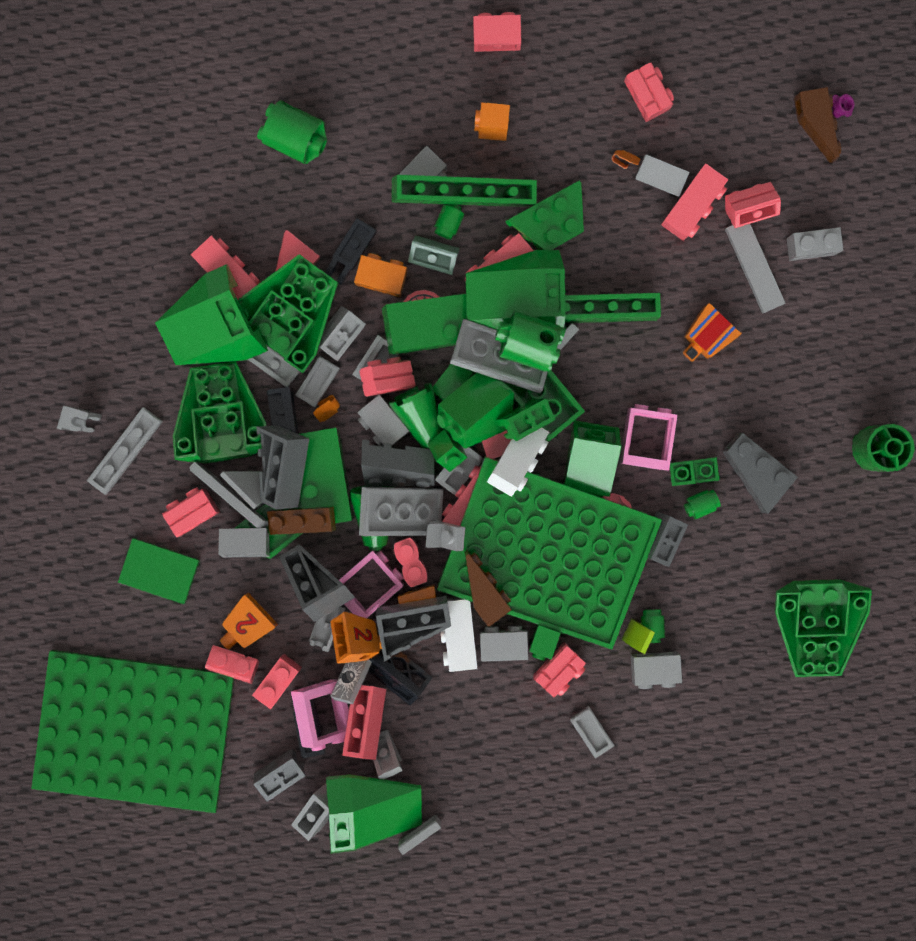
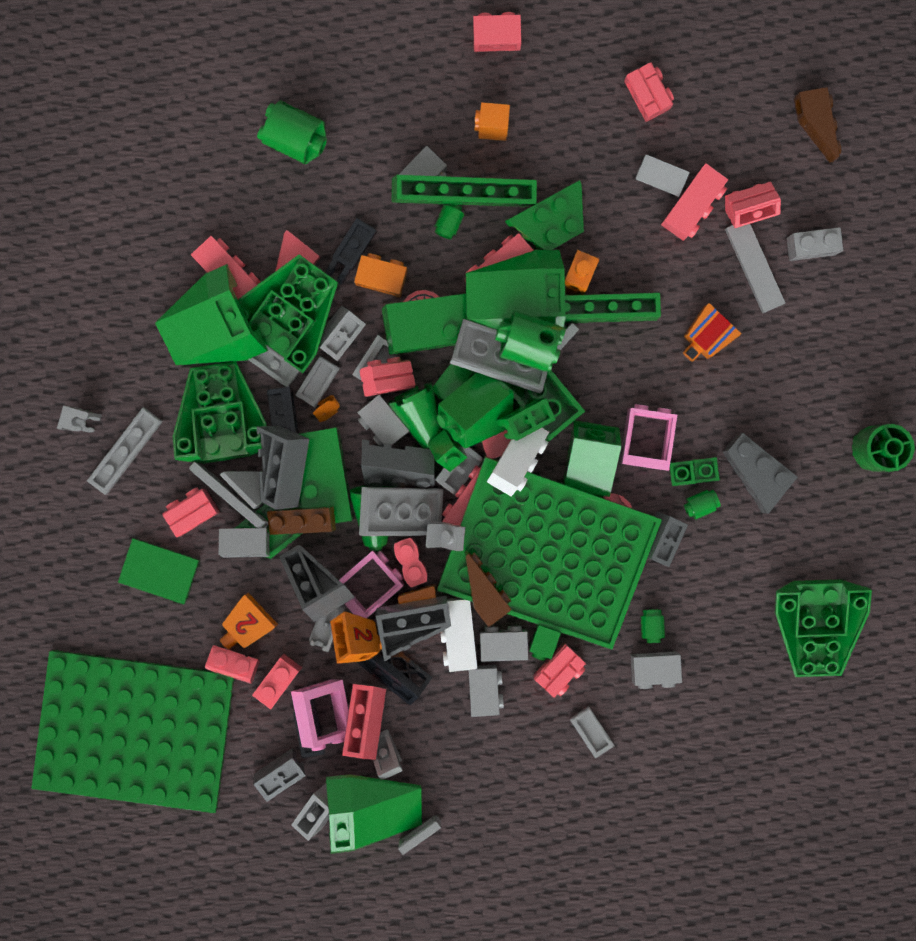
tile [330,659,372,704] -> none
sand green slope [408,236,459,275] -> none
orange piece [612,150,640,169] -> none
lime slope [621,619,655,654] -> none
magenta plate [832,94,854,118] -> none
none -> light grey brick [469,665,504,717]
none -> orange torso [565,250,599,295]

